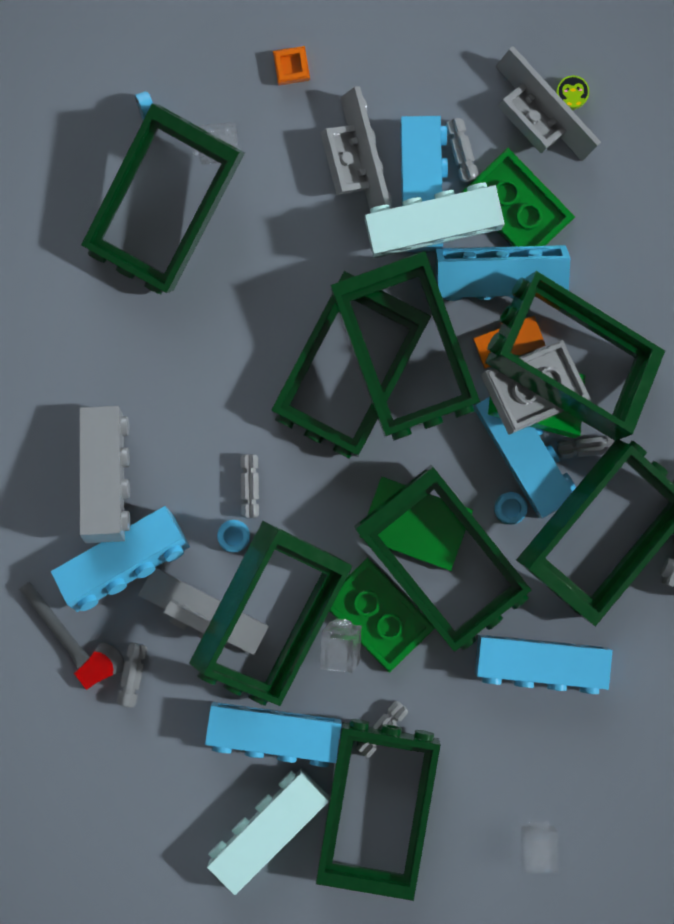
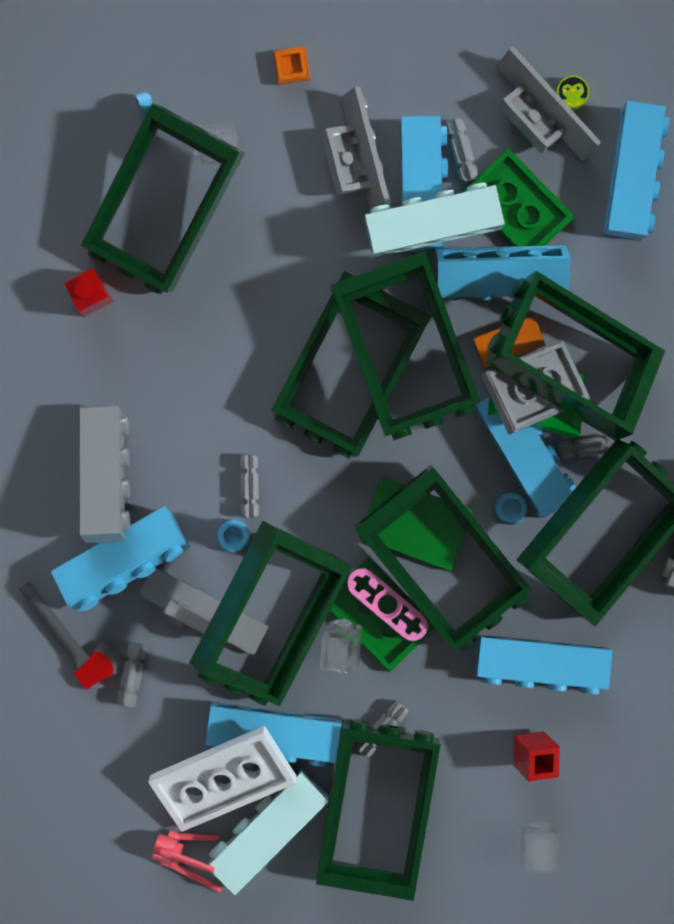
none -> red brick [64,268,113,316]
none -> white plate [148,725,297,832]
none -> coral plant [152,830,221,893]
none -> bright pink beam [348,568,428,641]
none -> red brick [513,731,560,782]
none -> medium azure brick [603,101,669,241]

